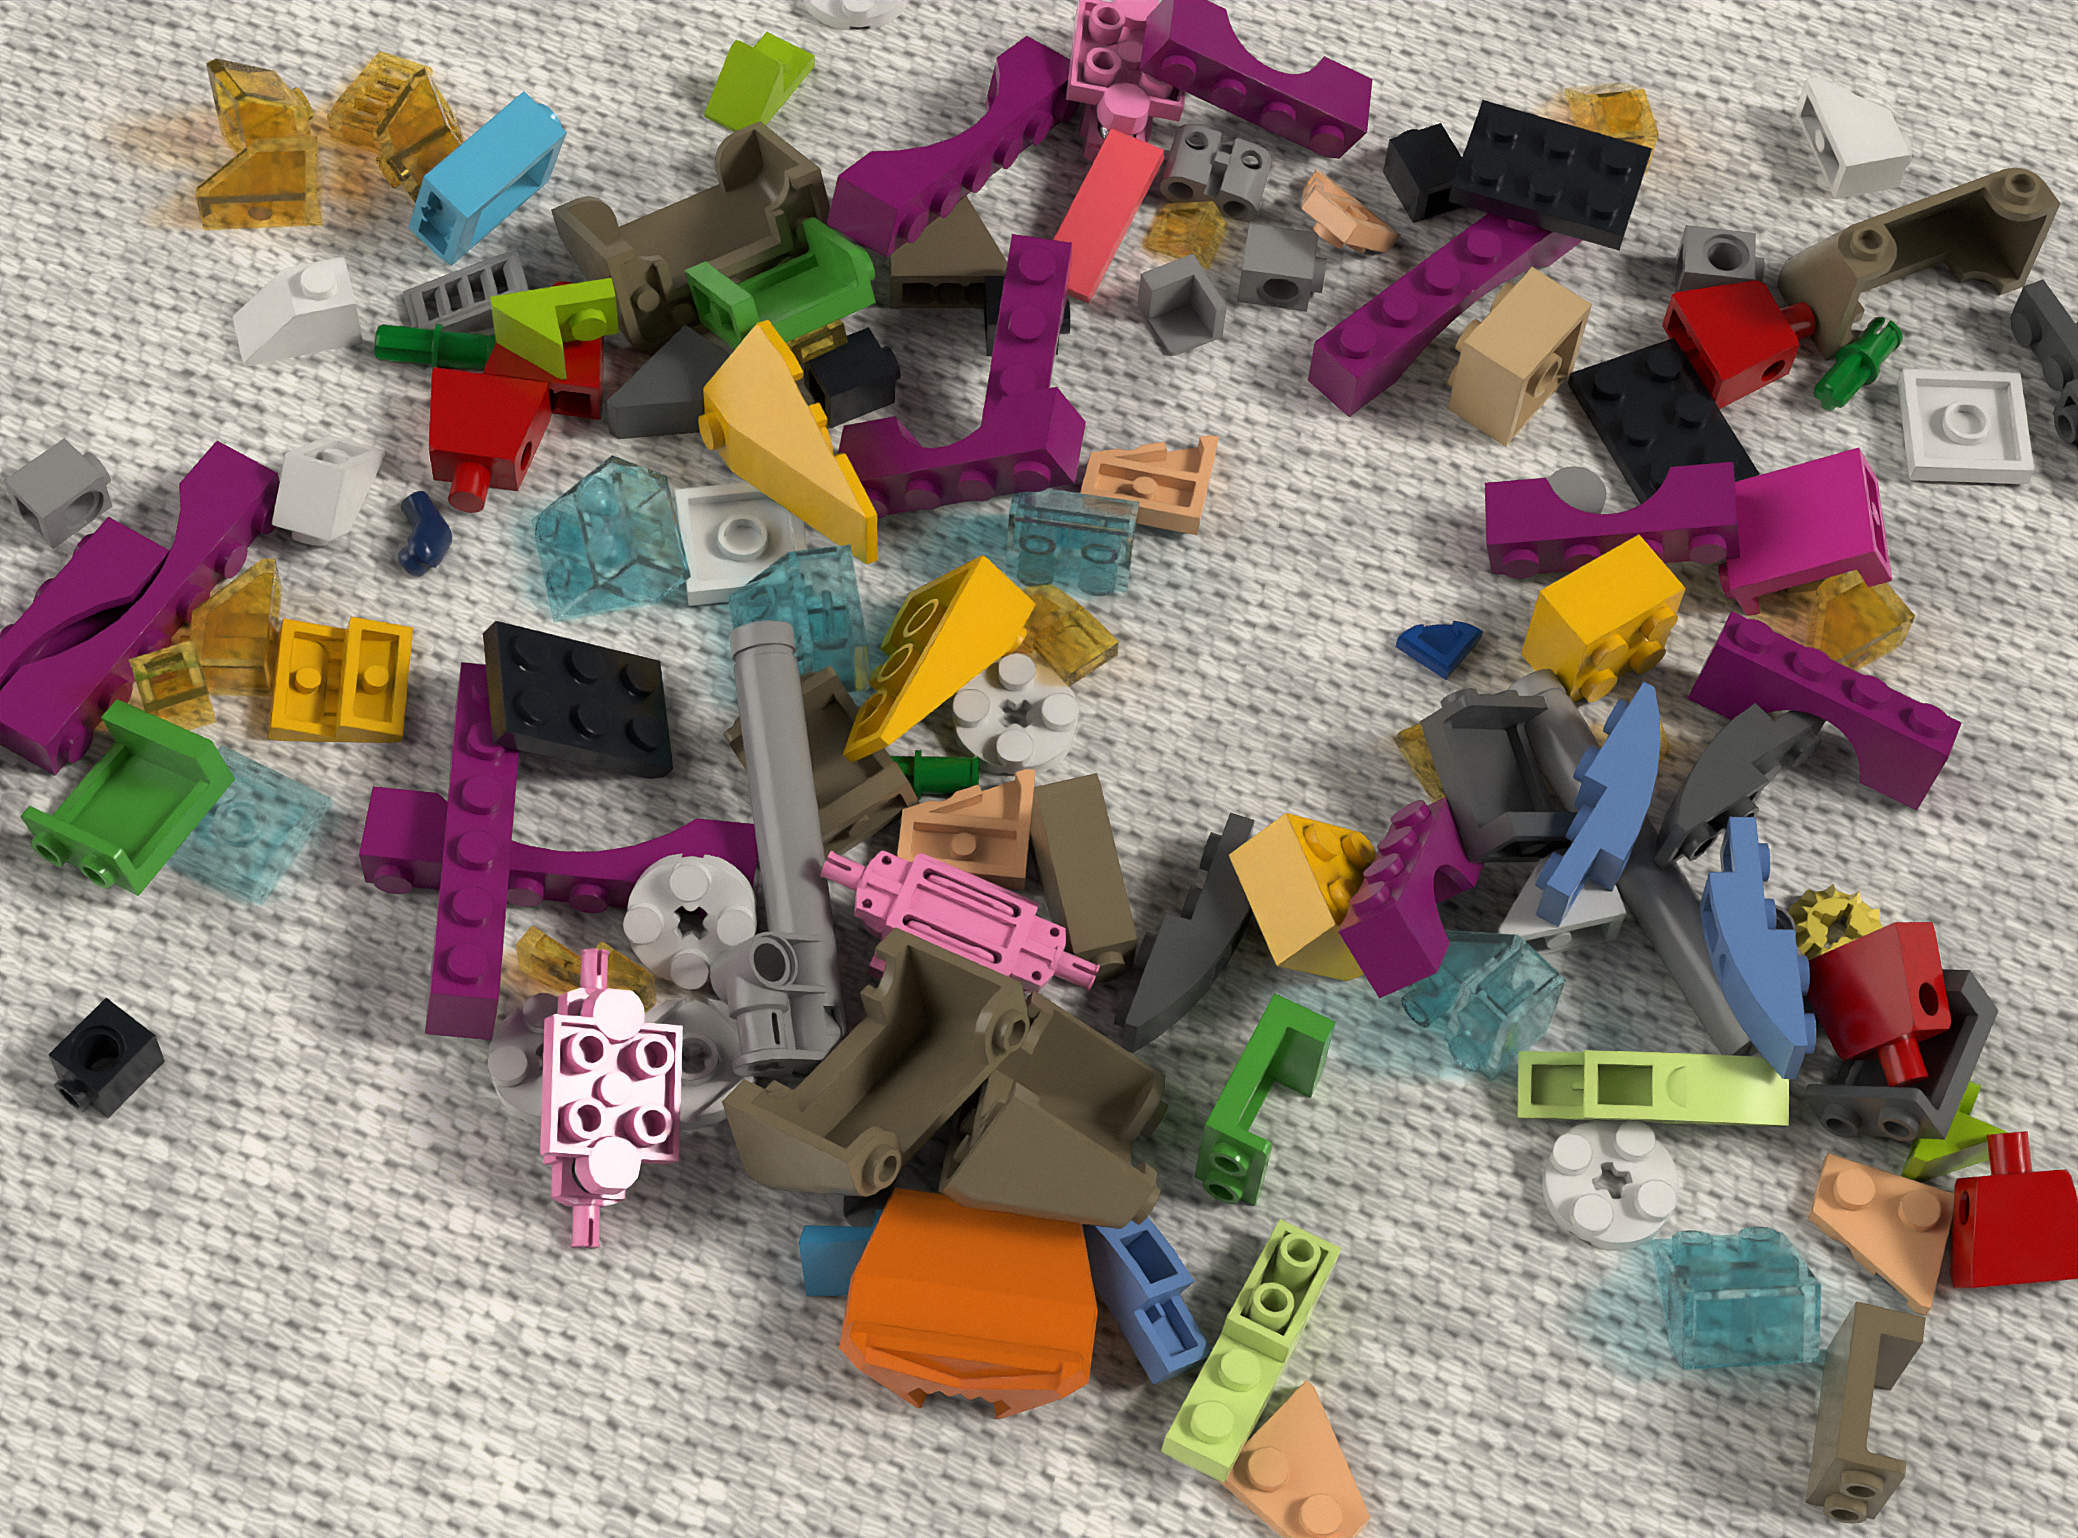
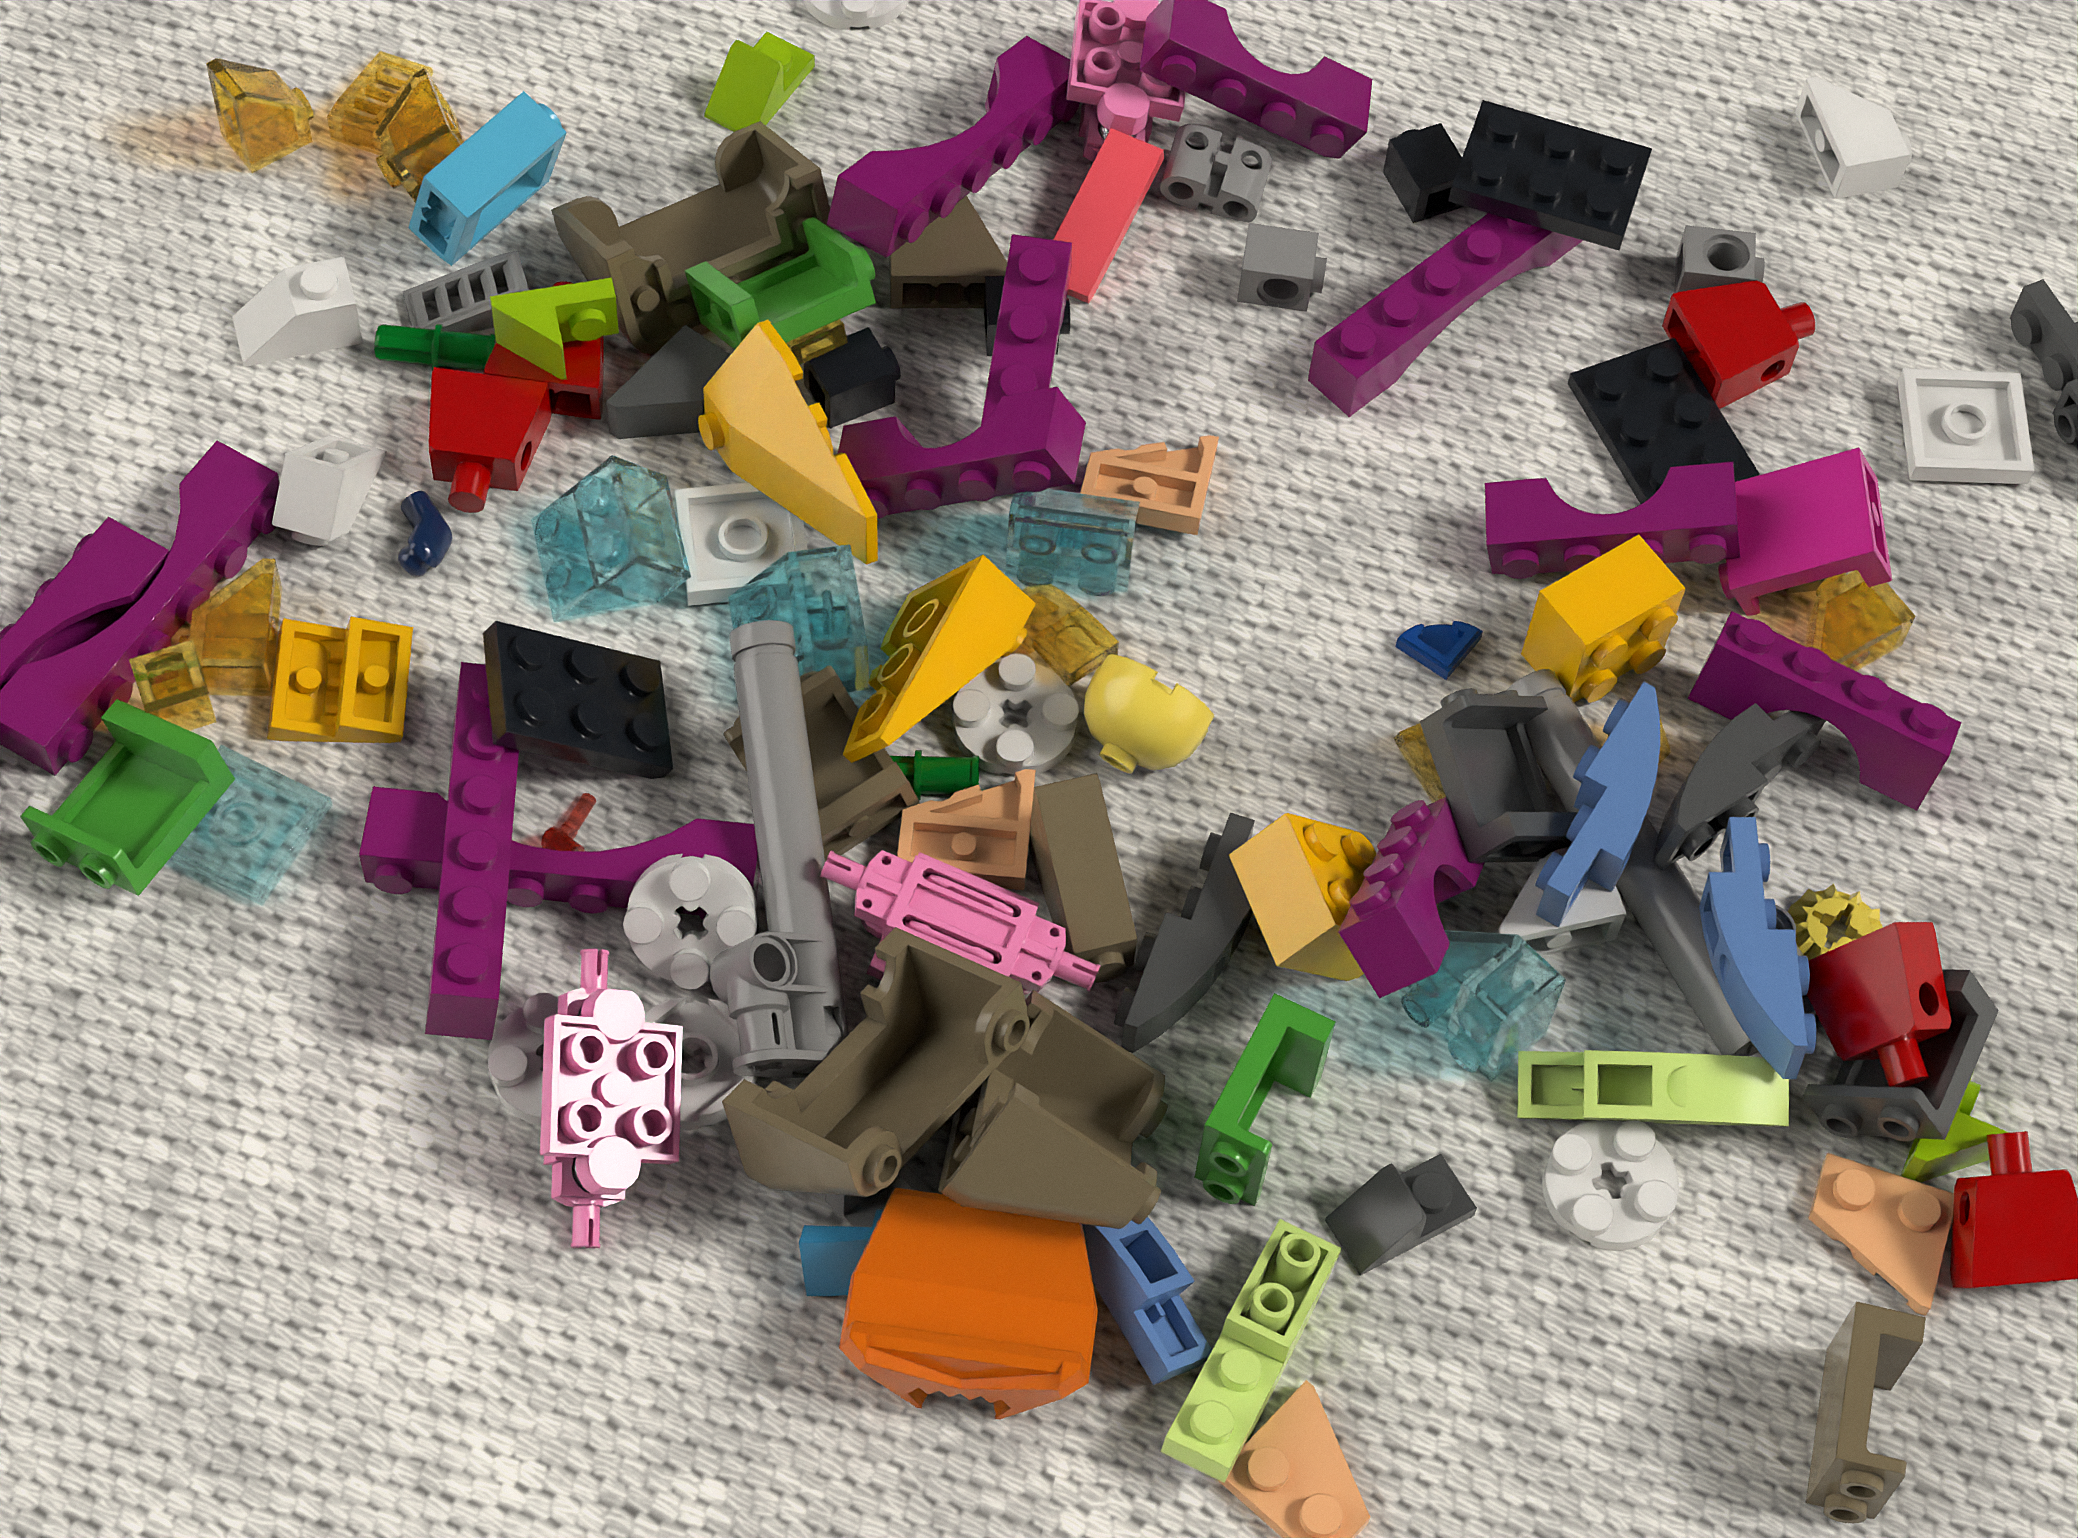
light grey brick [4,438,113,549] -> none
black brick [48,998,165,1119] -> none
clear yellow slope [196,136,323,230] -> none
clear yellow slope [516,925,657,1012] -> none
light grey panel [1137,254,1226,356] -> none
clear yellow slope [1144,201,1229,269] -> none
light nougat wing [1301,169,1401,254] -> none
tan brick [1447,267,1592,447] -> none
light grey tile [1548,466,1607,514] -> none
clear yellow slope [1565,82,1659,174] -> none
clear light blue slope [1651,1226,1821,1370] -> none
dark tan windscreen [1778,167,2061,361] -> none
green axle [1814,317,1903,411] -> none
none -> clear red hand [541,793,596,851]
none -> light yellow cylinder [1084,654,1214,774]
none -> dark grey slope [1325,1154,1477,1276]

